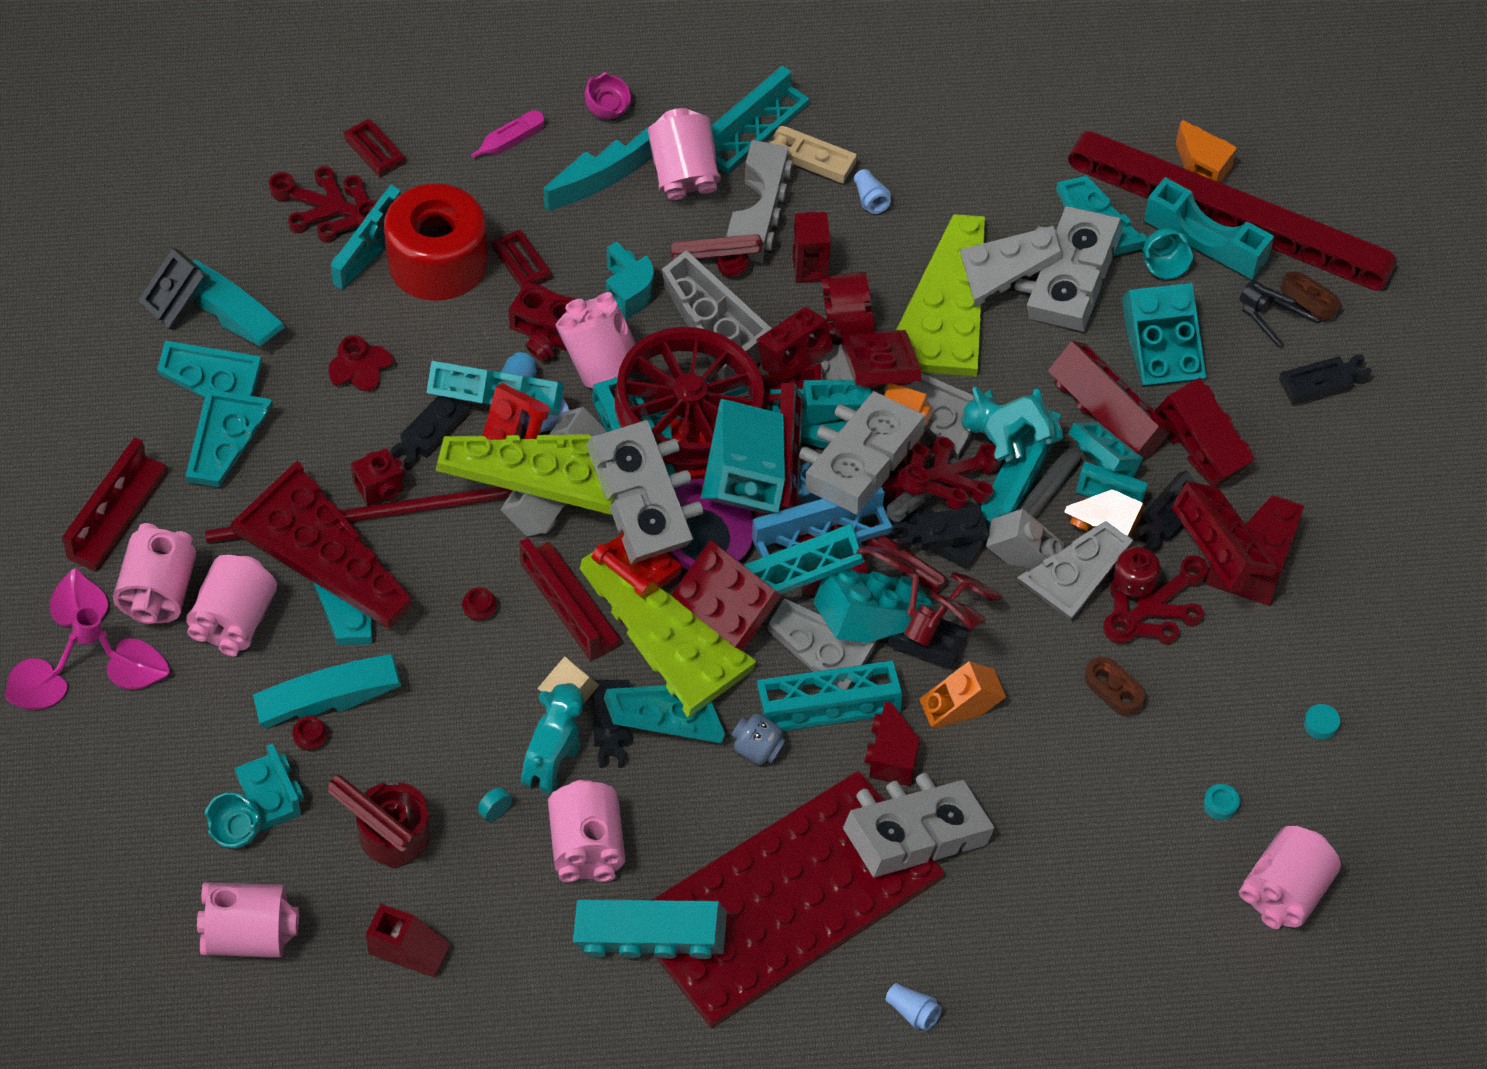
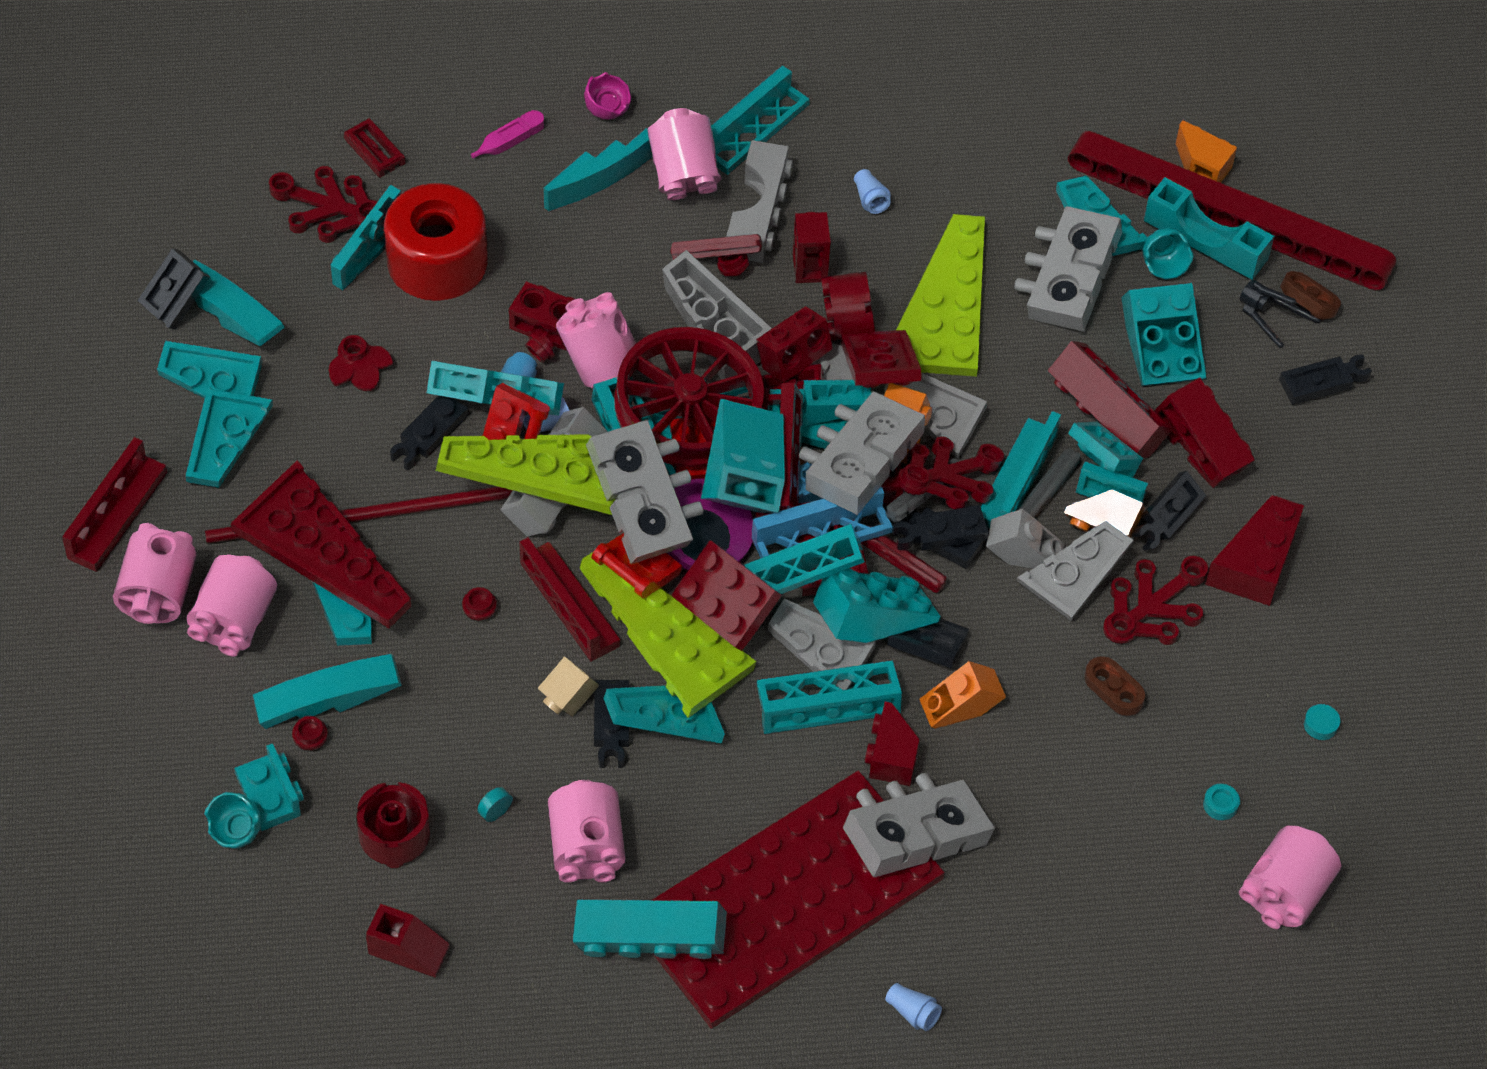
dark pink plant [5,568,170,710] -> none
bright pink cylinder [197,882,299,958] -> none
dark red axle [327,775,415,852] -> none
dark red brick [350,448,406,506] -> none
dark red tile [492,229,552,288] -> none
teal animal [520,683,583,795] -> none
teal brick [606,241,653,320] -> none
sand blue head [731,713,785,766] -> none
tan plate [769,126,857,184] -> none
dark red plant [856,547,1003,646] -> none
light grey wing [960,226,1062,307] -> none
teal animal [961,386,1063,463] -> none
dark red head [1113,547,1160,597] -> none
dark red fence [1171,481,1278,592] -> none

